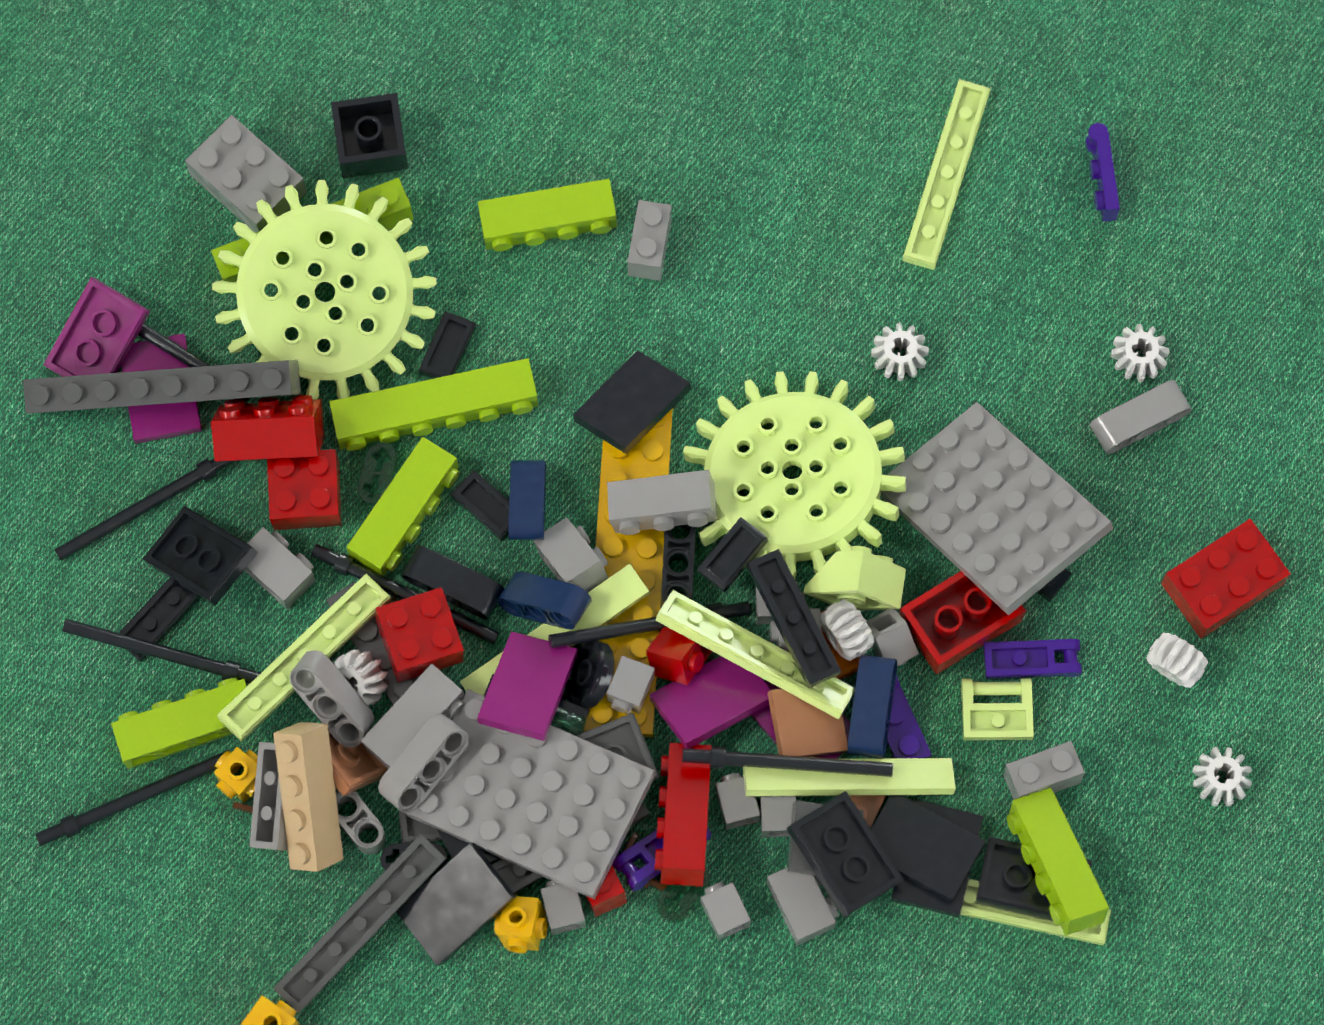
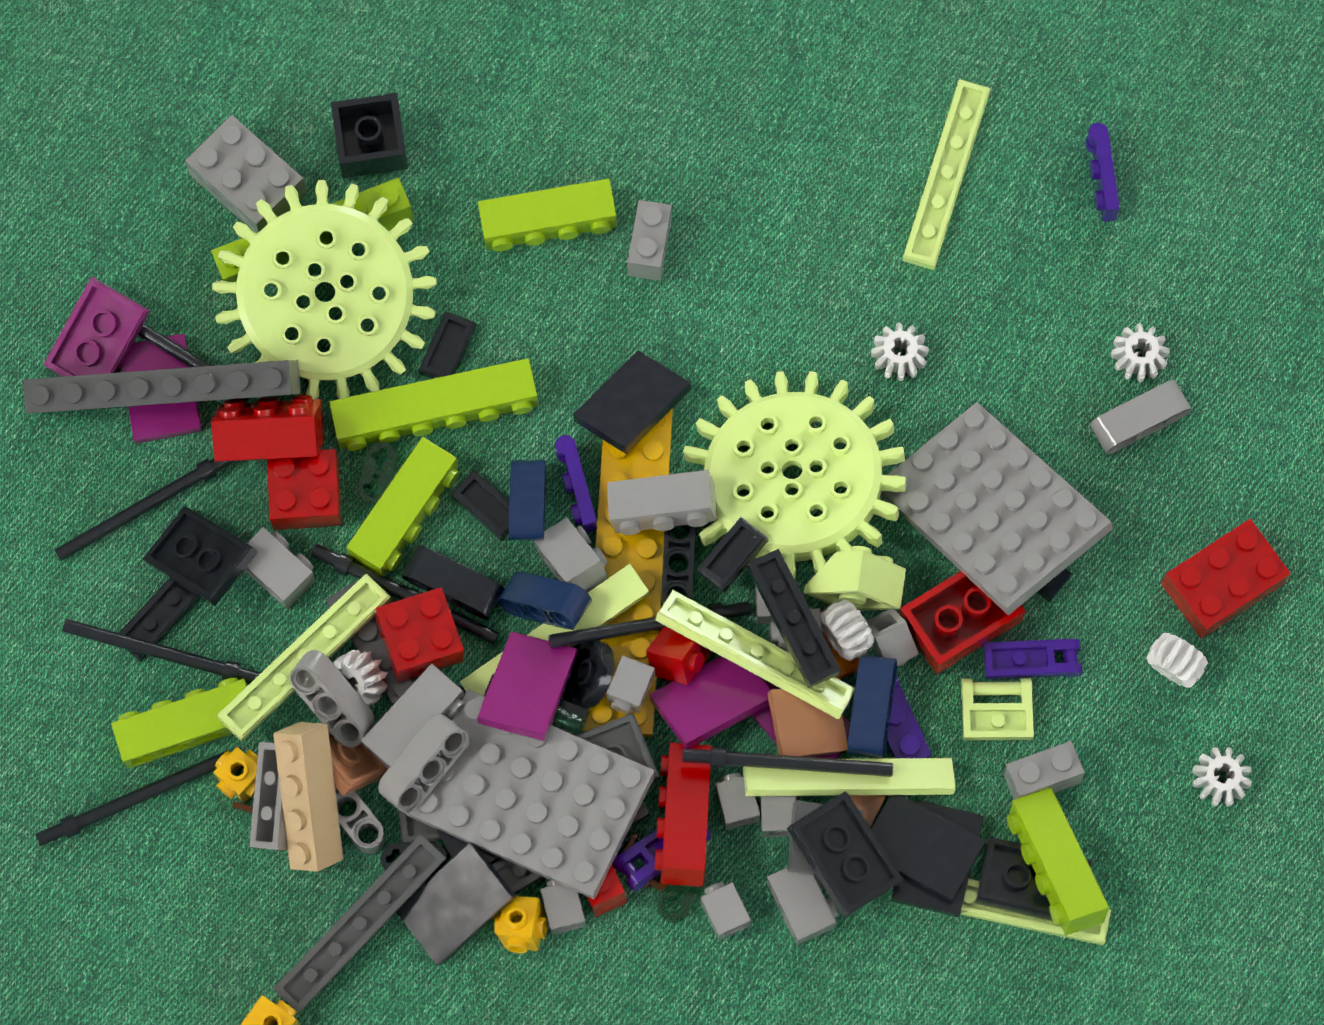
none -> dark purple plate [555,435,597,533]

